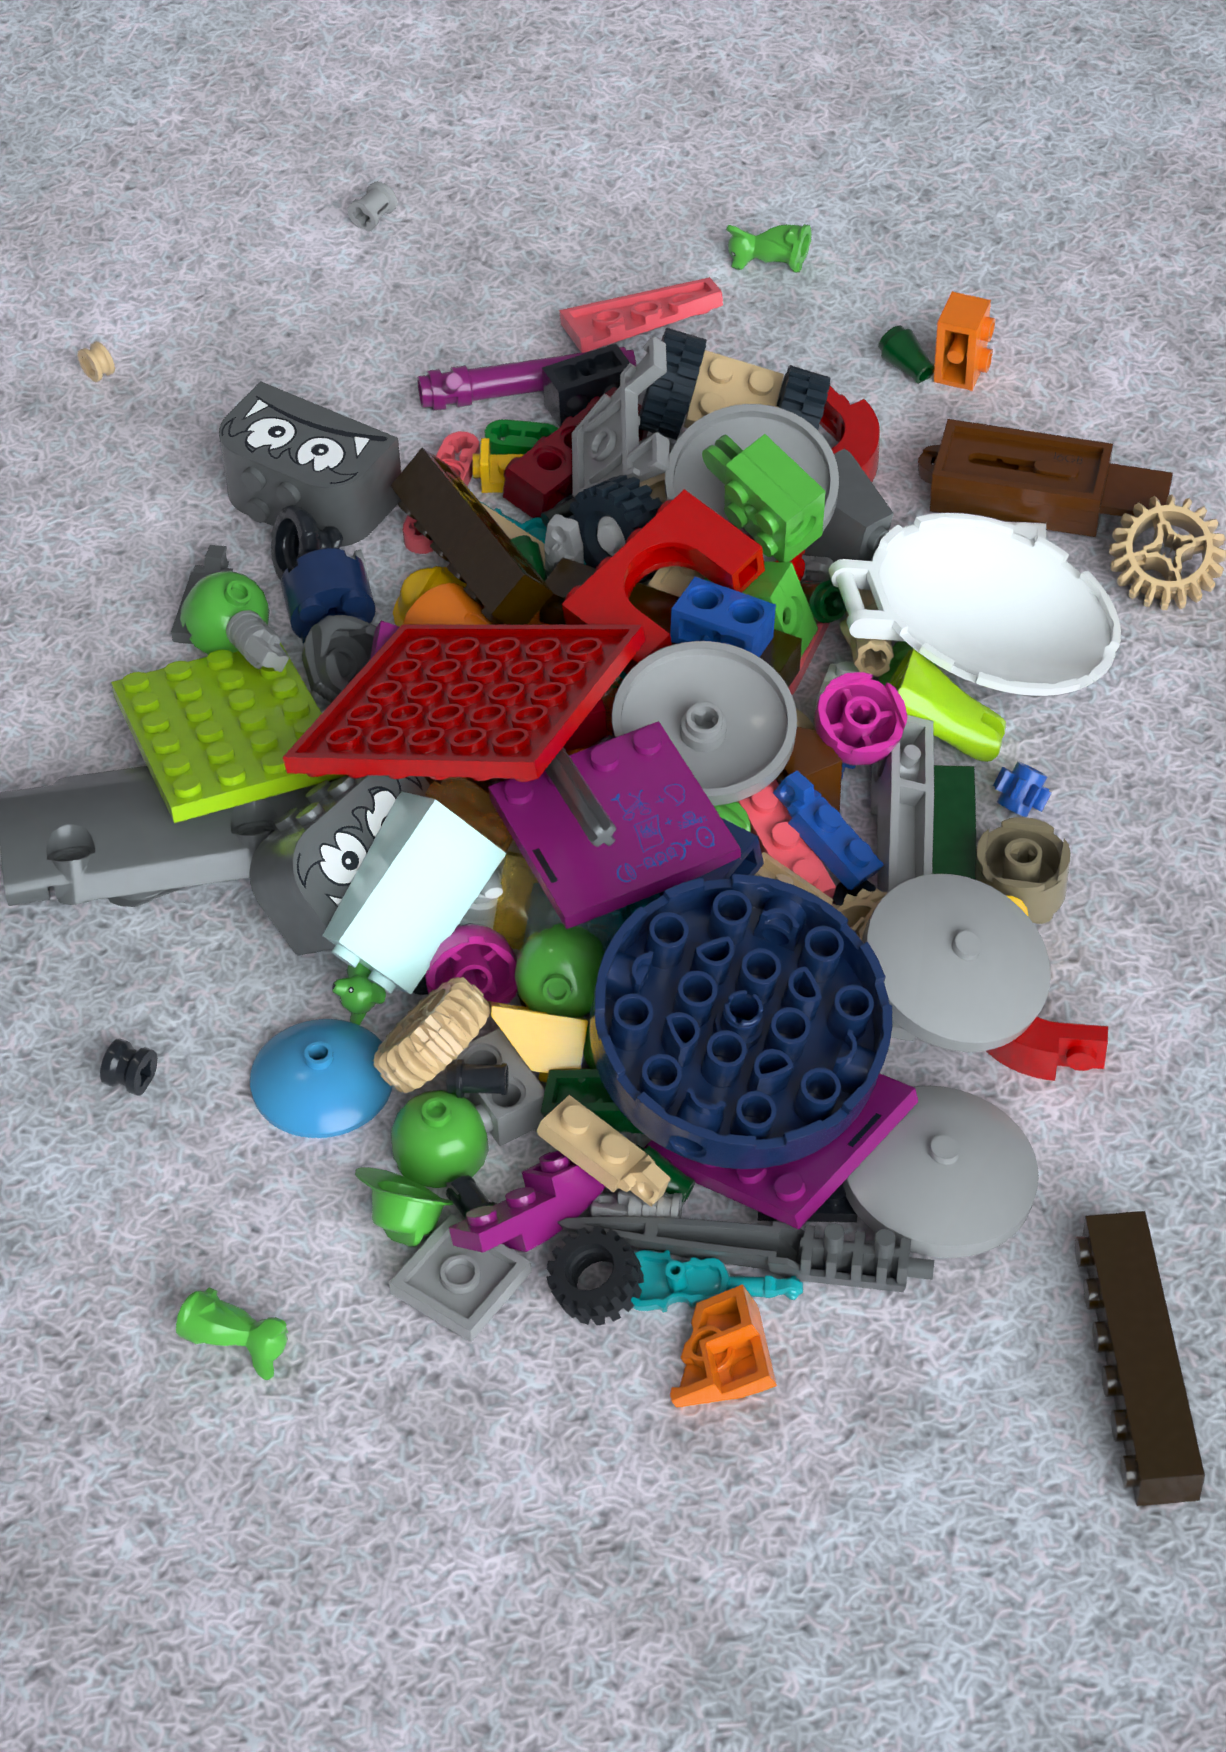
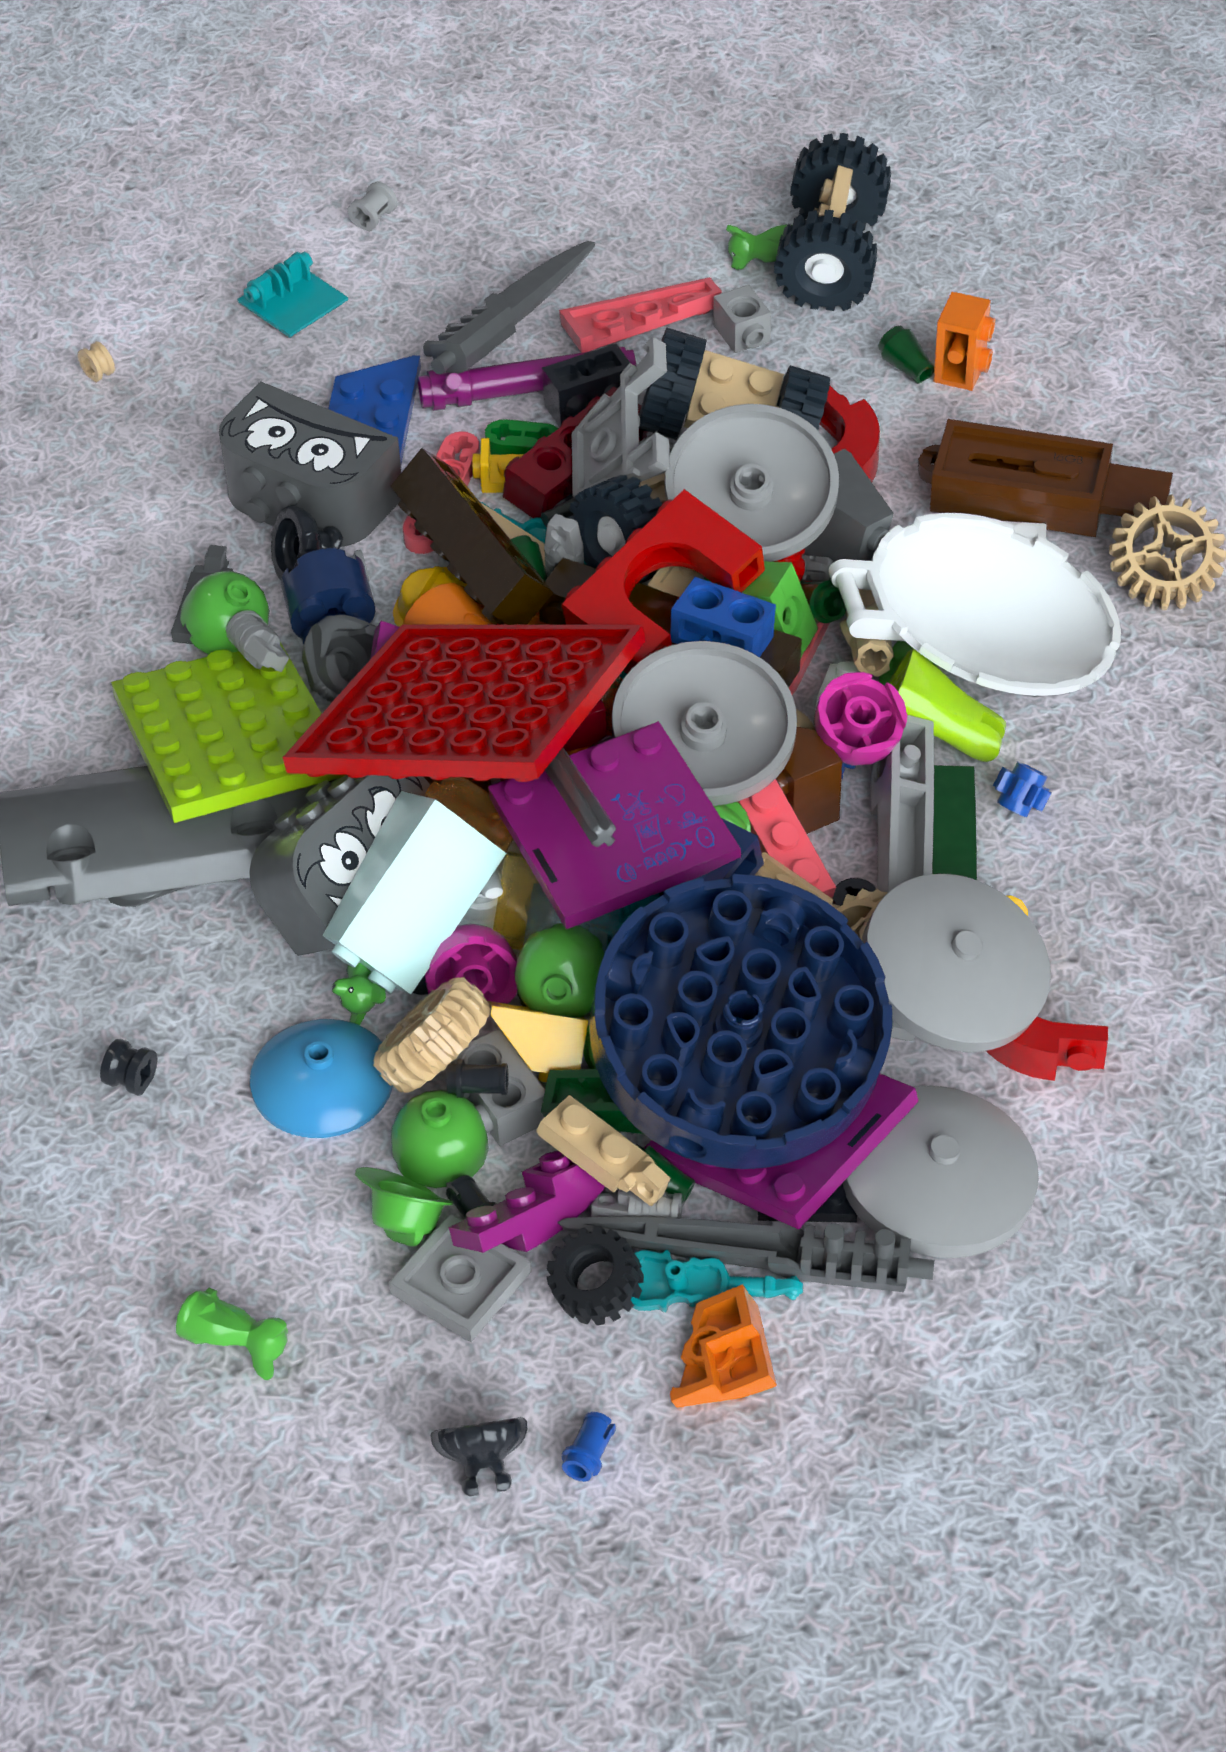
bright green brick [702,434,826,562] -> none
blue hinge [773,771,884,890] -> none
dark tan brick [975,817,1071,924] -> none
dark brown brick [1075,1211,1205,1506] -> none
none -> teal hinge [237,252,348,338]
none -> blue wing [328,355,421,465]
none -> dark grey piece [423,241,596,374]
none -> black hair [430,1417,528,1497]
none -> blue pin [562,1412,616,1482]
none -> light grey brick [713,285,771,353]
none -> black plate [774,133,891,311]

